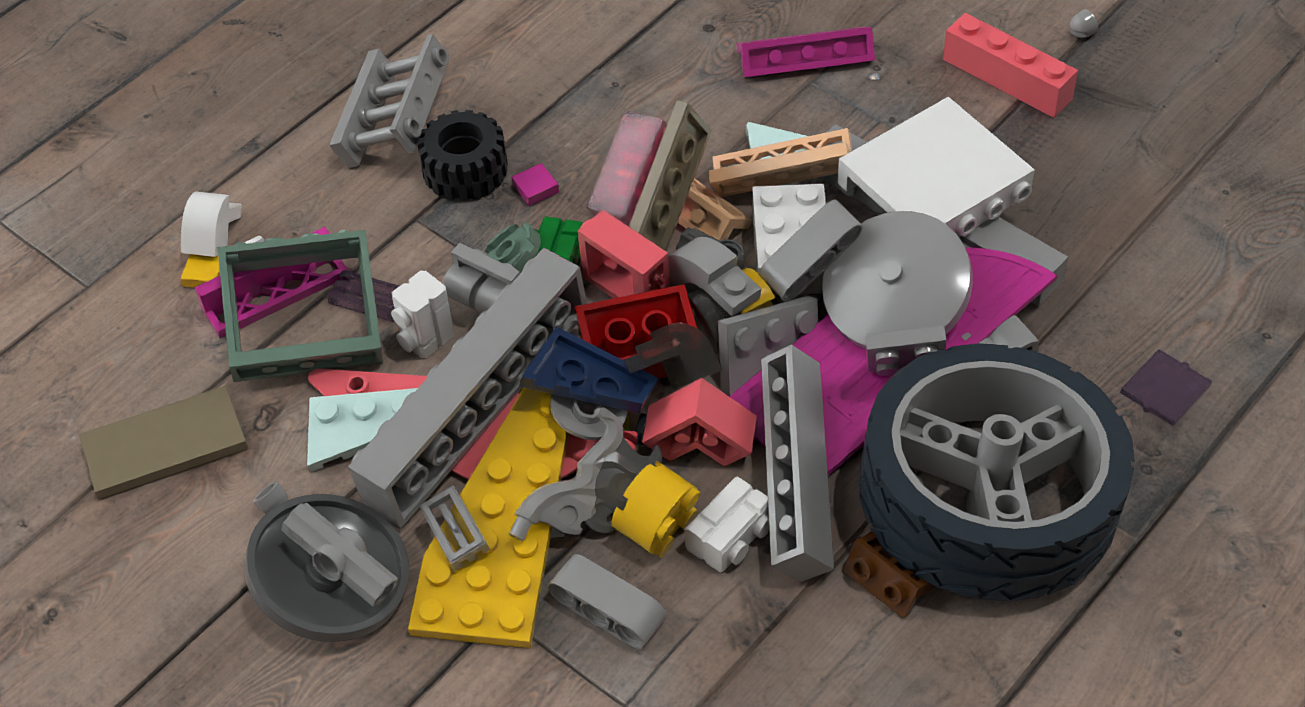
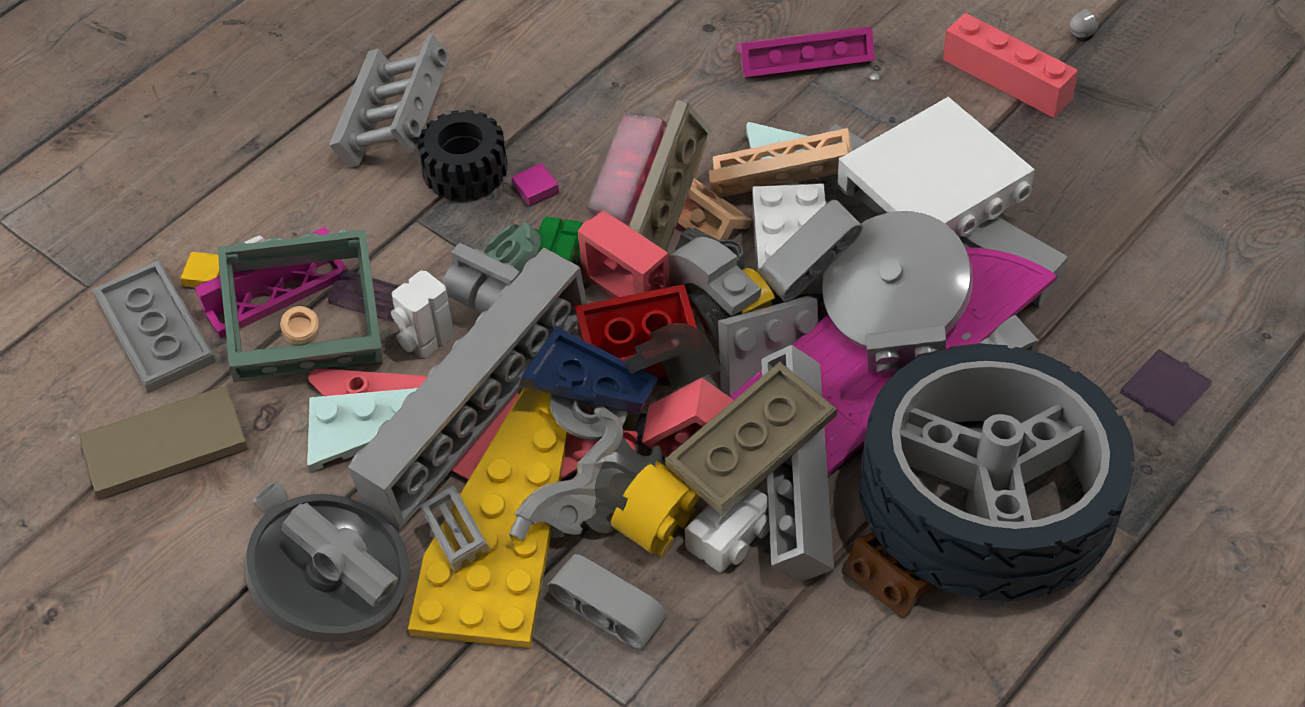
white brick [181,191,241,257] -> none
none -> light grey tile [93,260,216,393]
none -> light nougat tile [280,306,319,345]
none -> dark tan tile [665,362,837,516]

